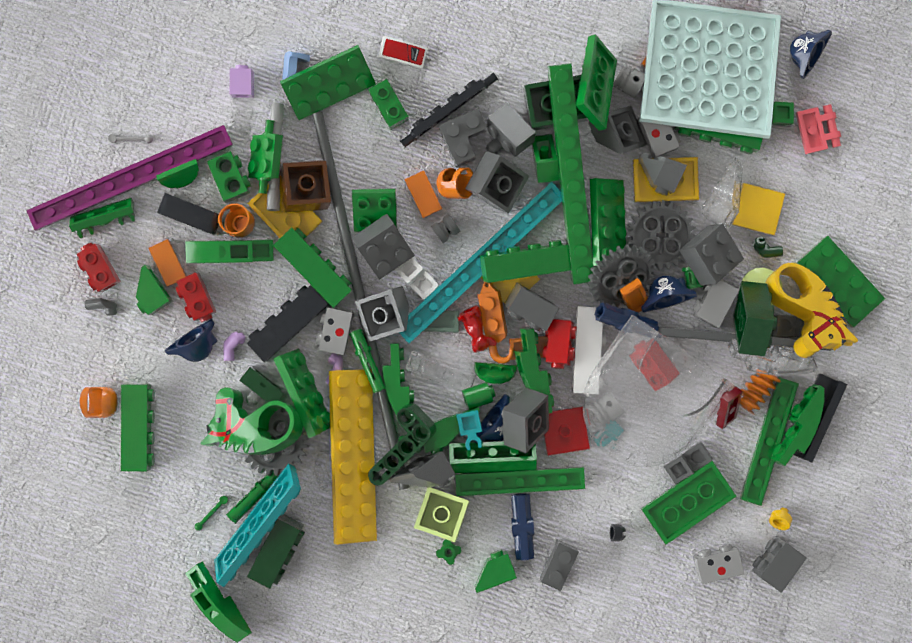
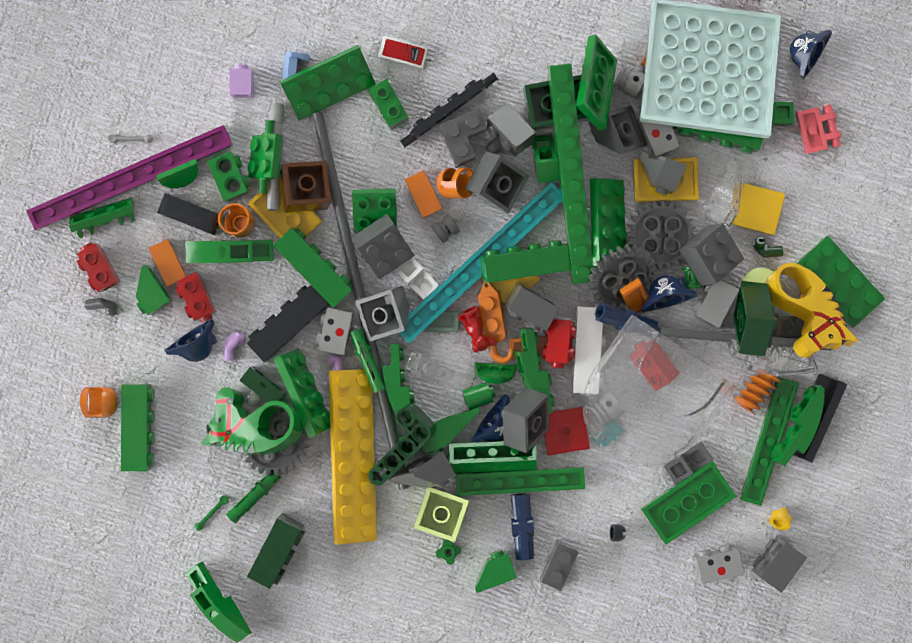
teal plate [214,463,301,587] -> none
teal plate [456,410,482,450] -> none
dark red plate [716,386,743,430] -> none

